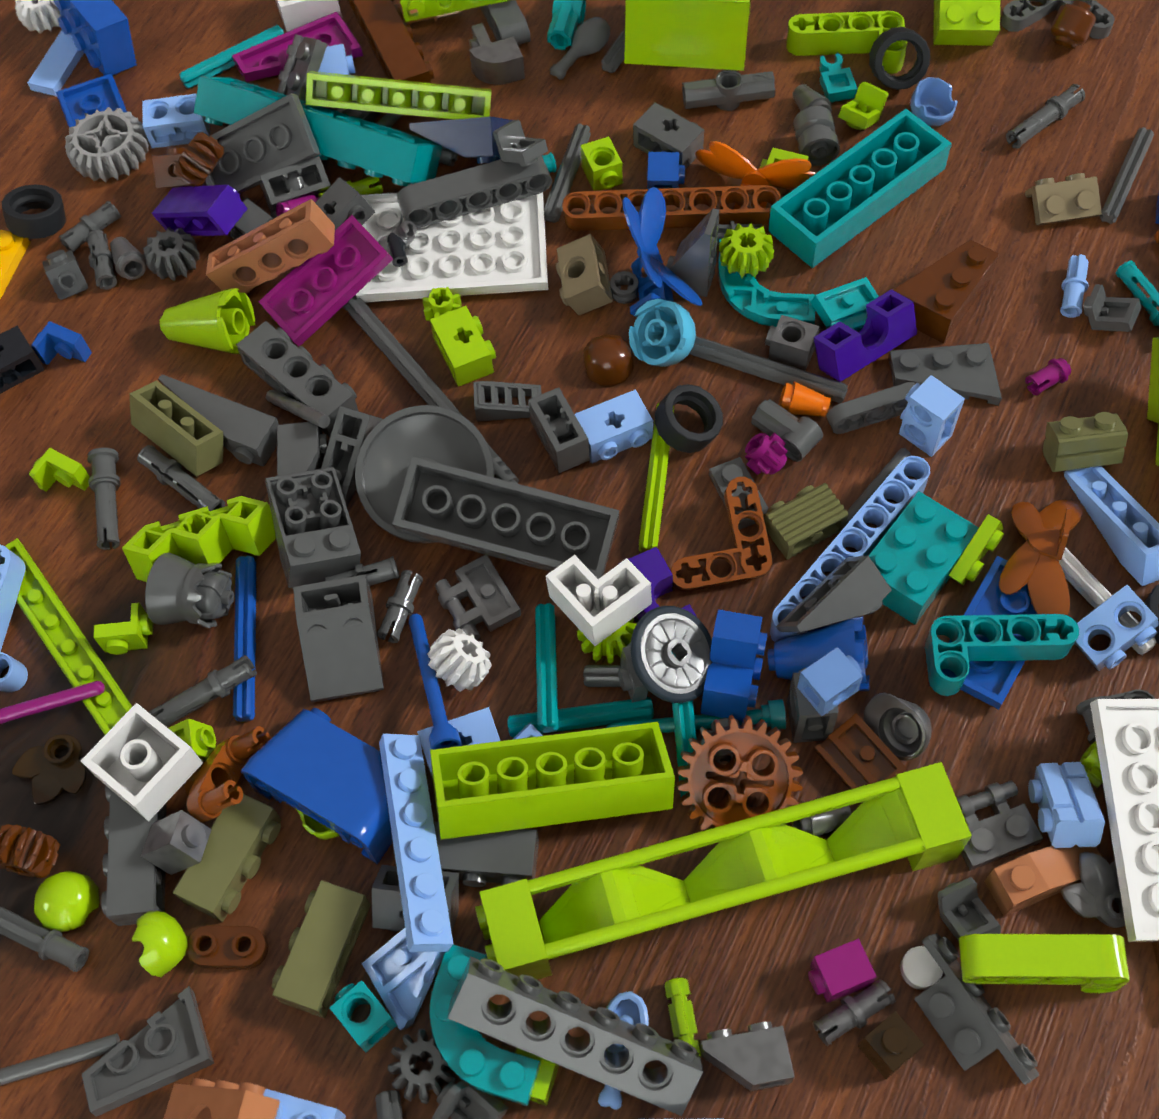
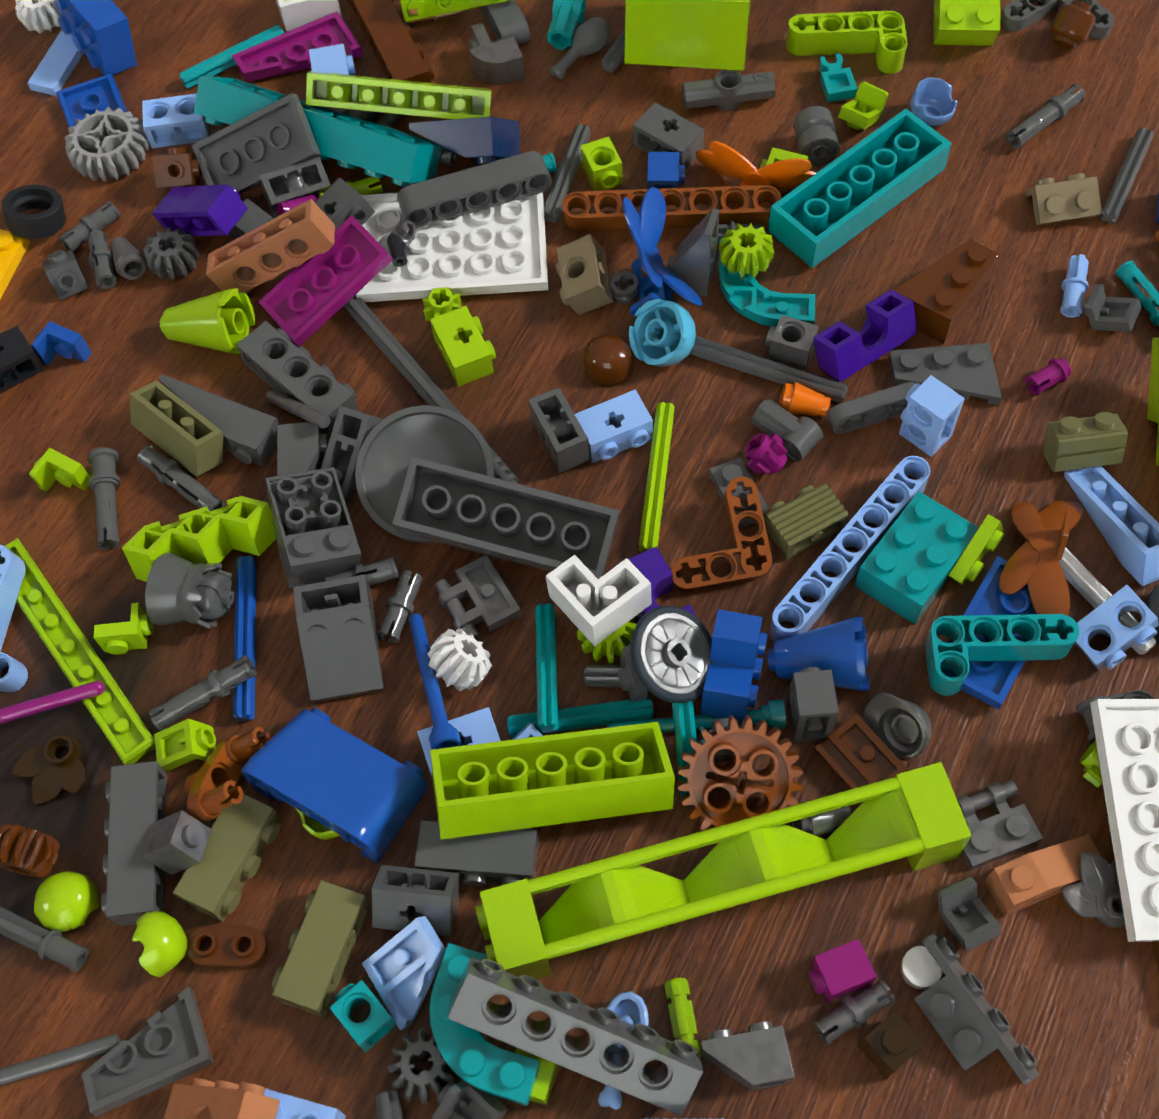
white brick [81,703,203,821] -> none
reddish brown gear [174,132,224,186] -> none
flat silver plate [277,34,327,101] -> none
light blue plate [379,733,453,952] -> none
dark grey slope [473,381,541,422] -> none
dark grey bracket [493,120,548,167] -> none
black tyre [655,384,723,453] -> none
dark grey slope [776,556,892,632] -> none
flat silver cone [793,84,832,113] -> none
medium blue brick [797,647,863,717] -> none
teal plate [811,277,879,332] -> none
dark grey bar [846,448,911,525] -> none
black tyre [869,27,930,90] -> none
lime beam [959,934,1129,993] -> none
light blue brick [1028,762,1105,848] -> none

